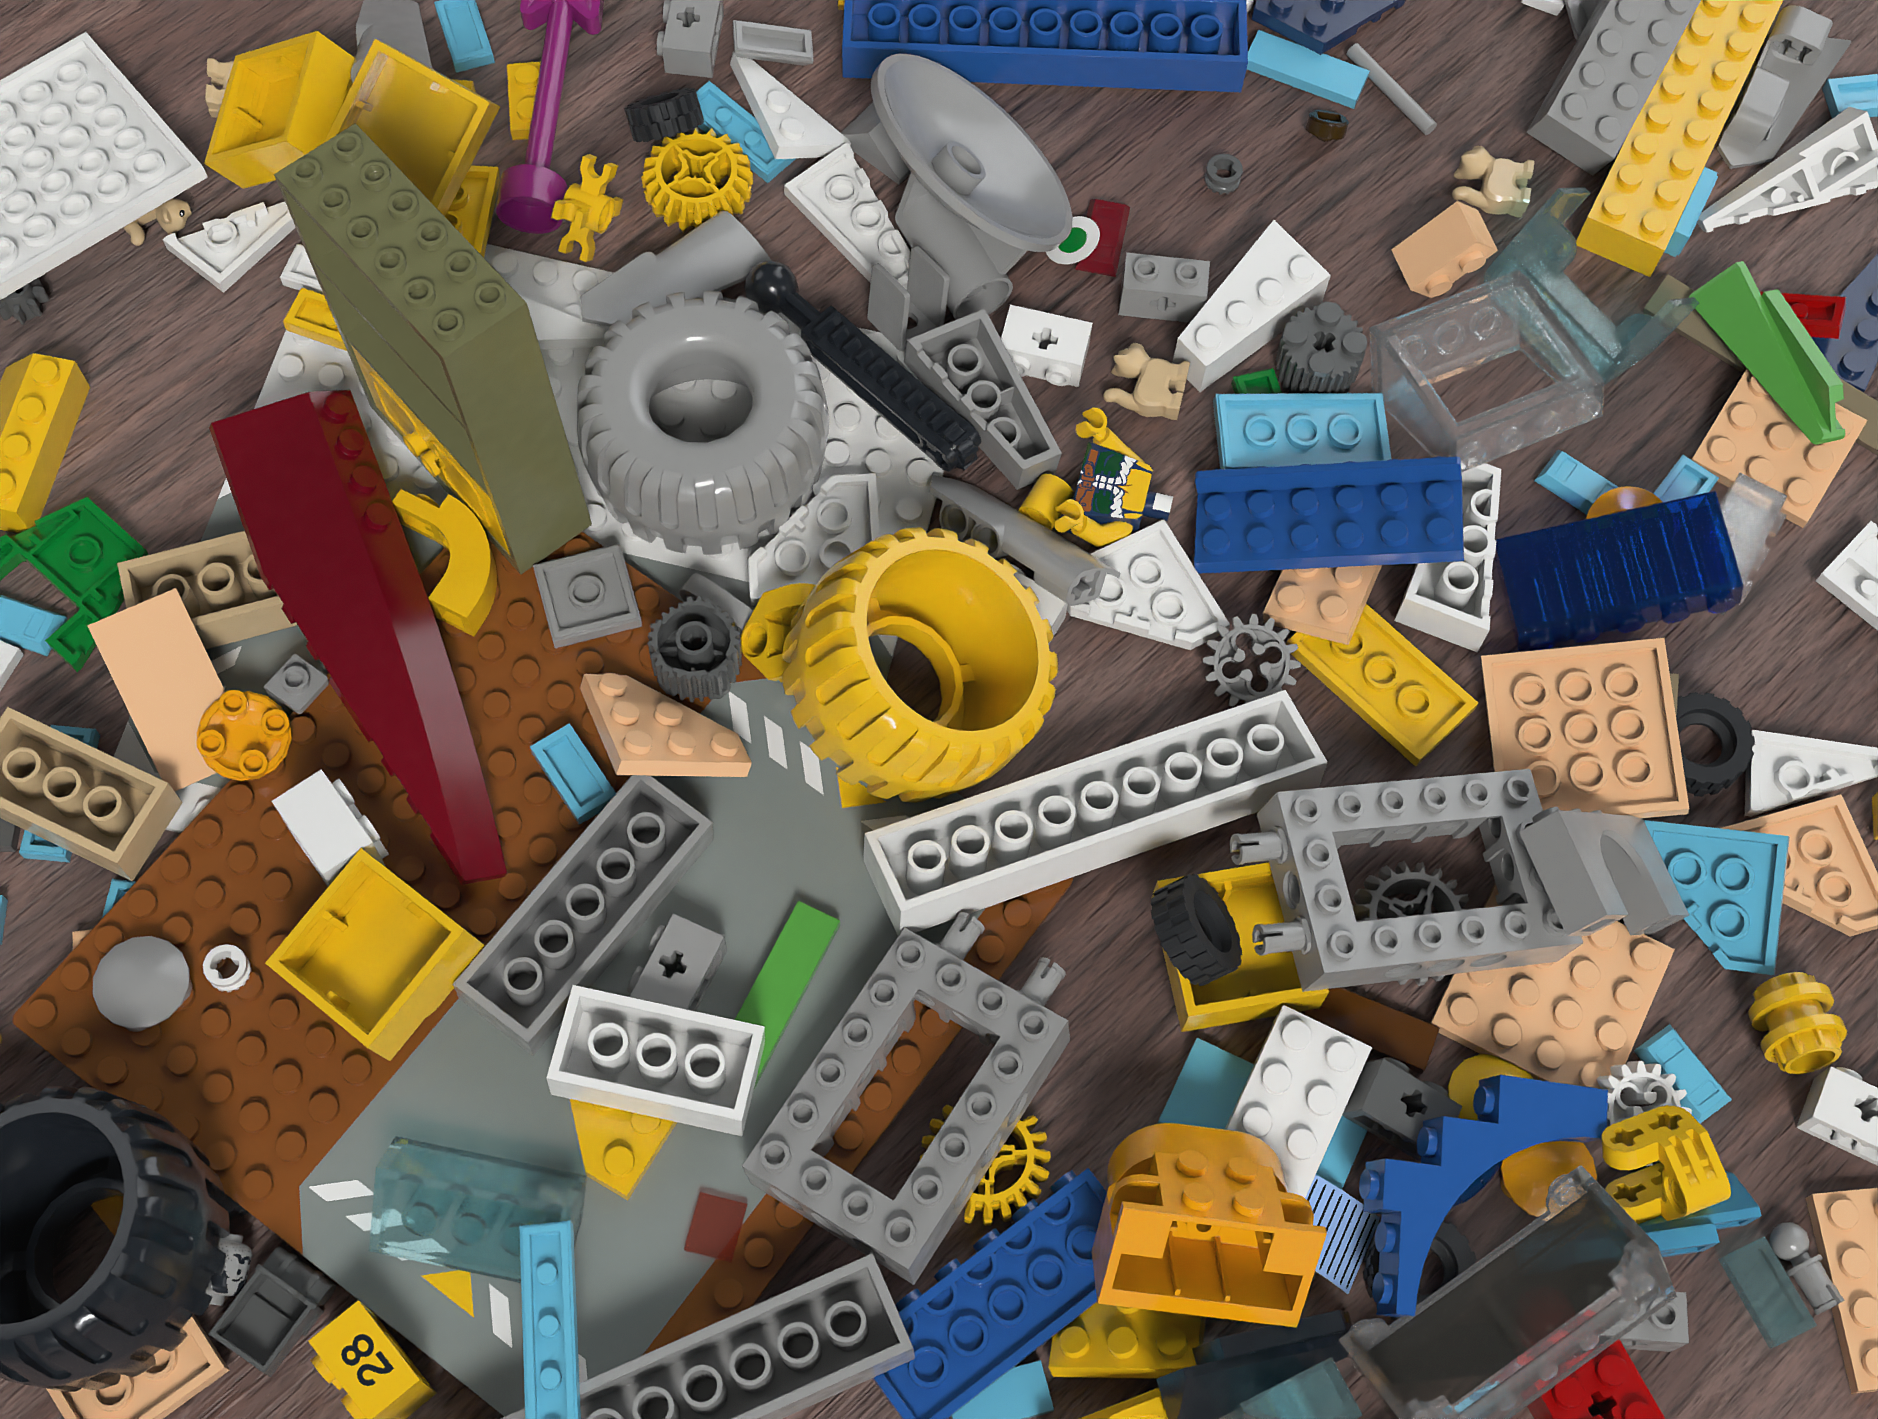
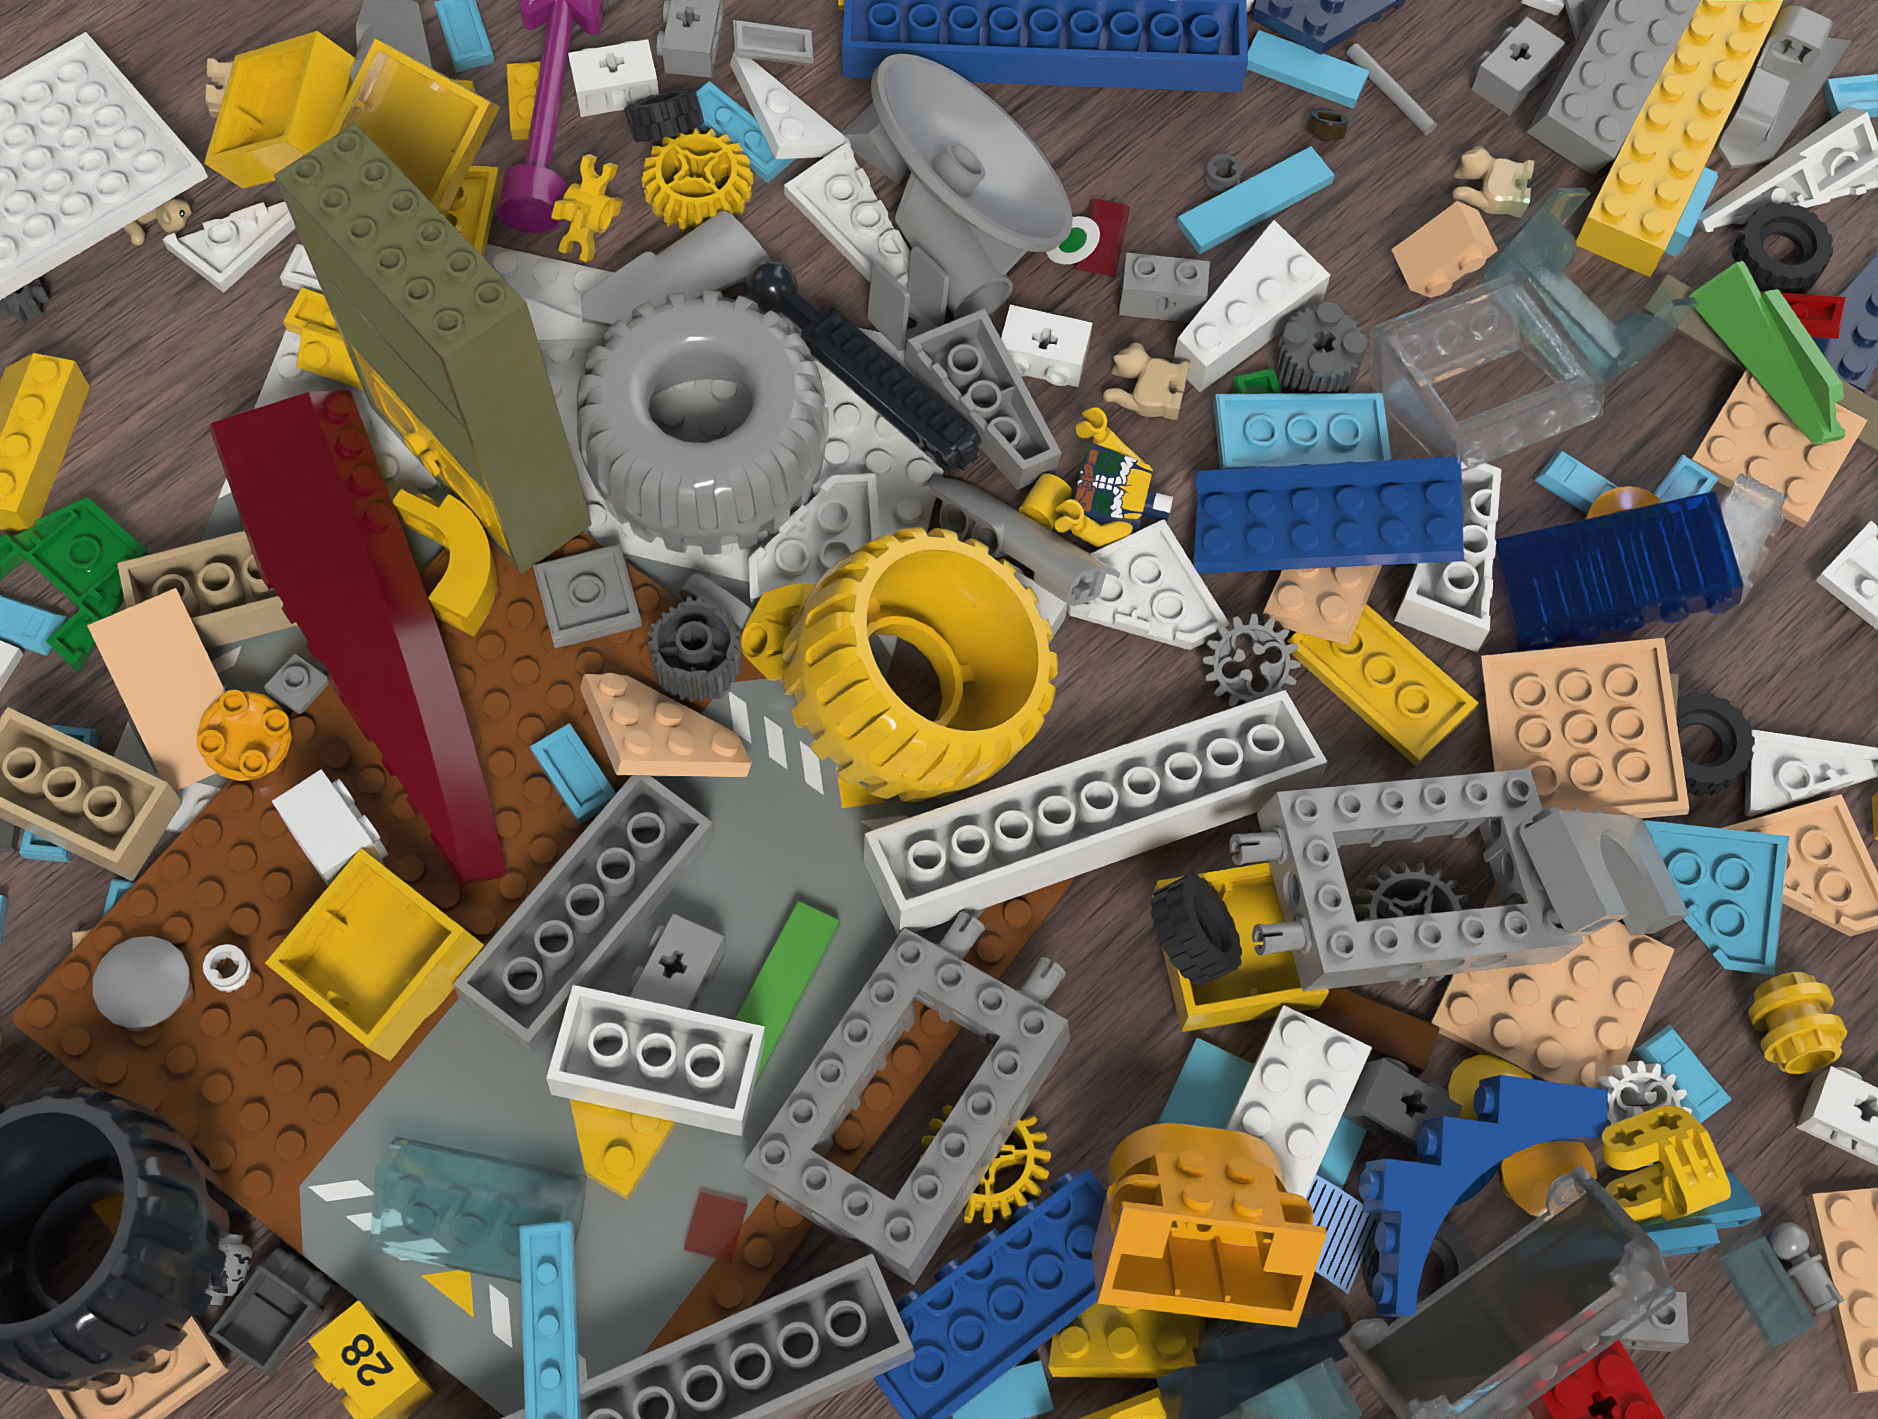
none -> yellow plate [296,323,363,390]
none -> white brick [568,39,659,117]
none -> medium azure tile [1176,146,1335,255]
none -> light grey brick [1471,17,1566,116]
none -> black tyre [1733,202,1834,294]

